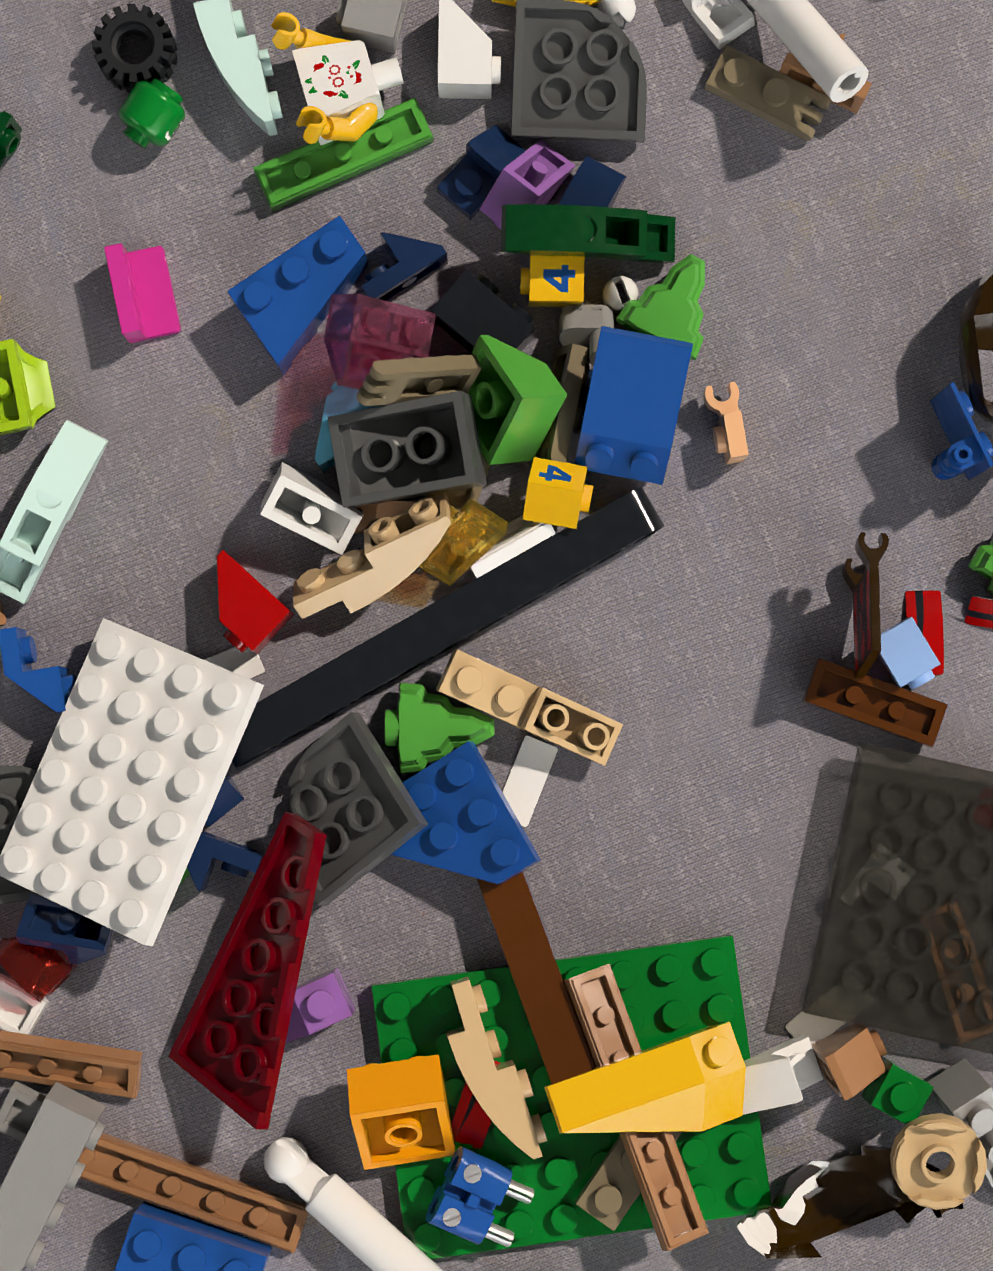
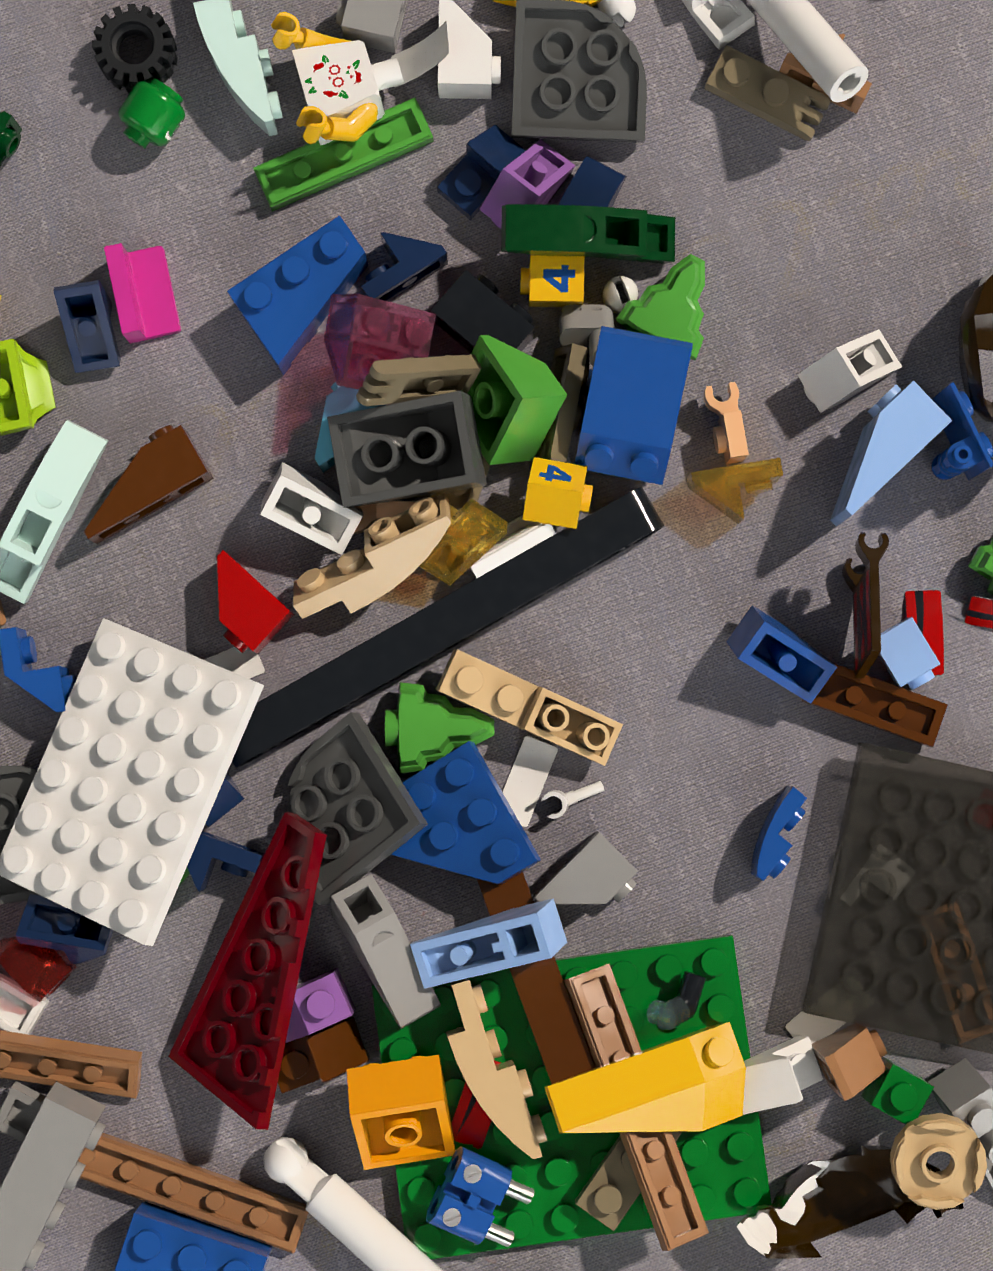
none -> dark blue slope [53,280,121,373]
none -> reddish brown slope [84,425,214,544]
none -> reddish brown slope [278,1017,369,1094]
none -> light grey slope [331,874,441,1029]
none -> white sticker [391,21,450,87]
none -> light blue slope [410,898,567,989]
none -> light grey slope [533,831,638,904]
none -> white hand [541,781,605,819]
none -> arm [647,971,706,1030]
none -> clear yellow slope [686,458,783,524]
none -> blue slope [726,605,837,704]
none -> blue slope [751,786,807,881]
none -> white slope [798,329,902,413]
none -> light blue slope [830,380,952,527]

